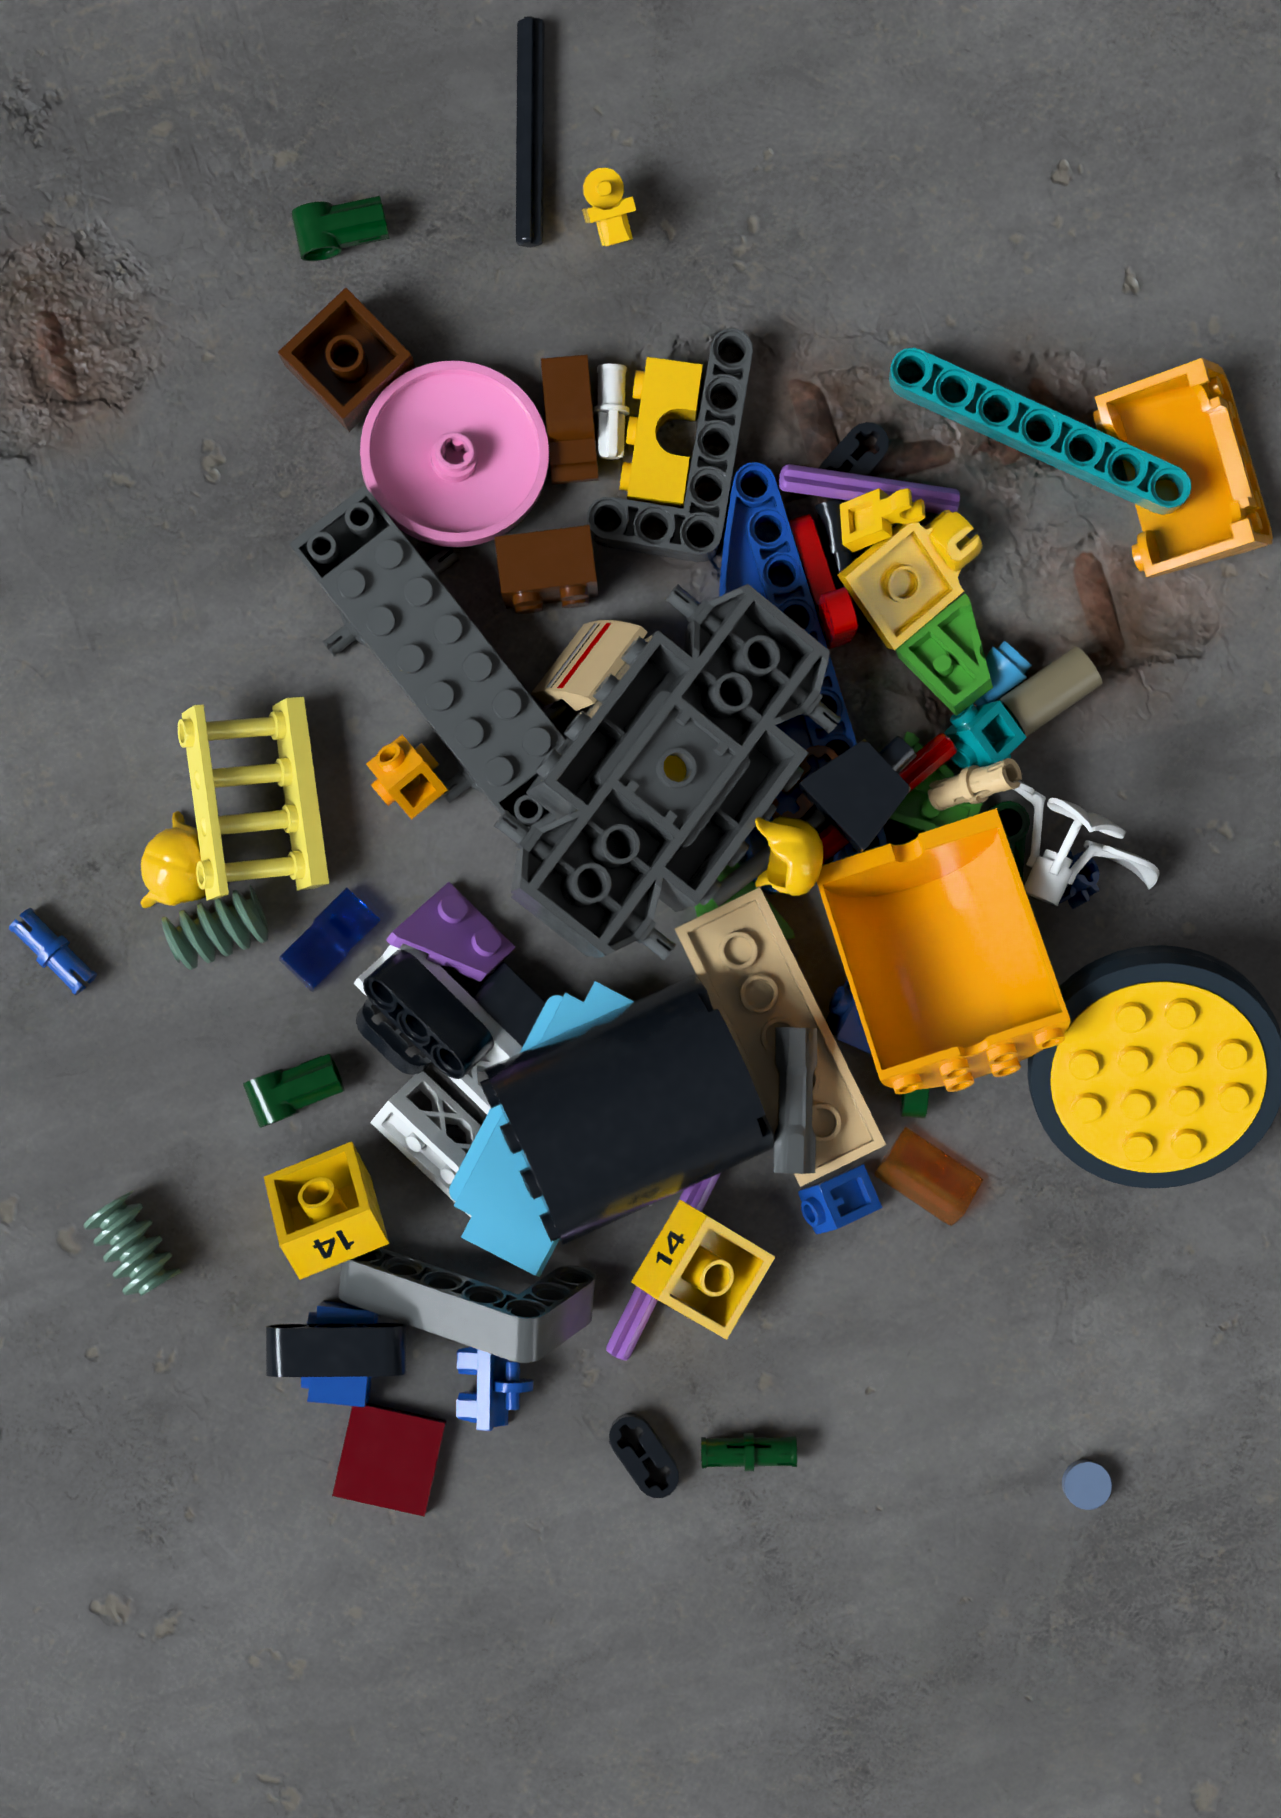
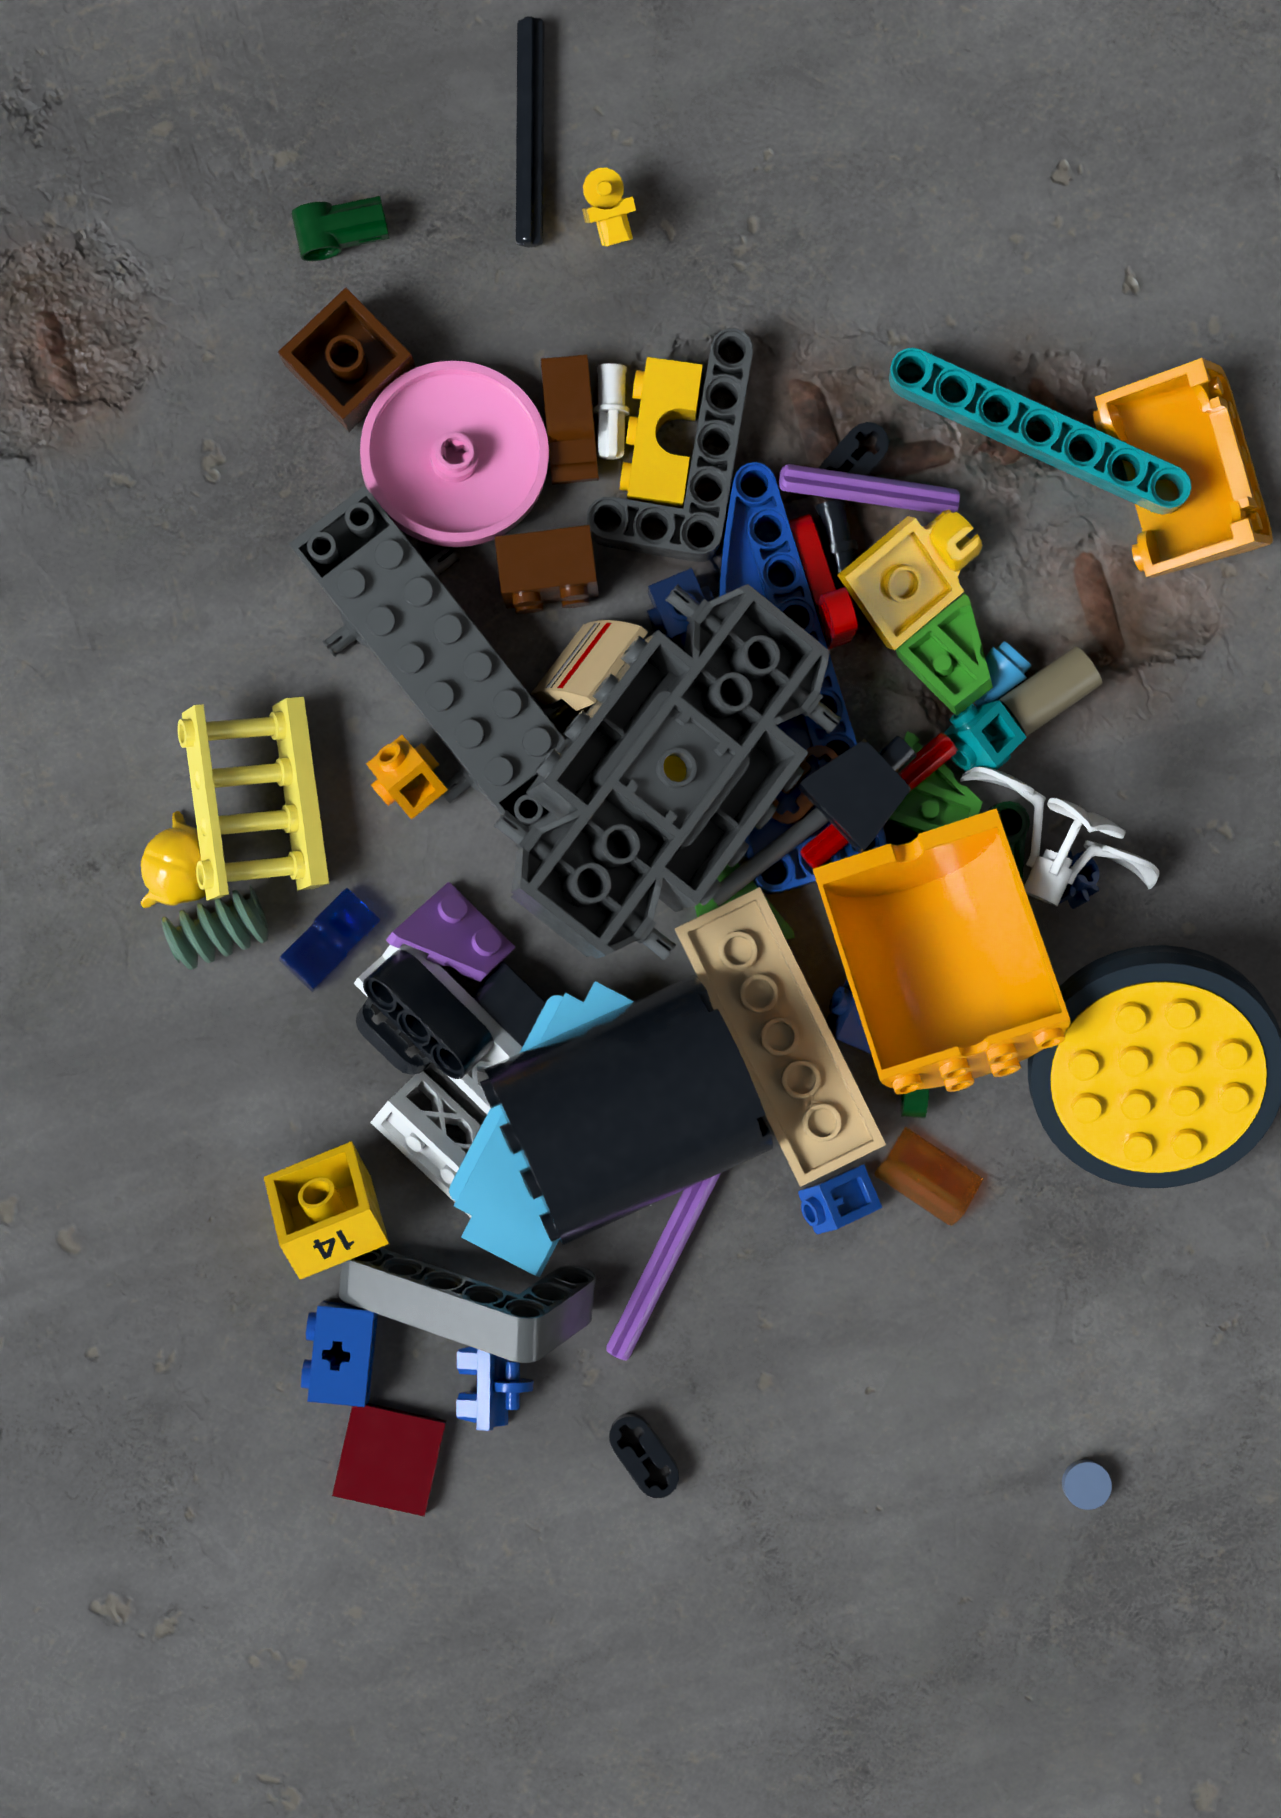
blue pin [9,908,97,995] -> none
sand green piece [83,1190,182,1297] -> none
dark green piece [243,1054,345,1128] -> none
black beam [266,1323,406,1377] -> none
yellow brick [631,1200,775,1340] -> none
dark green pin [701,1433,797,1471] -> none
yellow hair [755,817,823,896] -> none
dark grey axle [773,1027,818,1174] -> none
yellow plate [840,488,926,552] -> none
tan pin [928,758,1022,811] -> none
none -> dark blue brick [647,568,714,647]

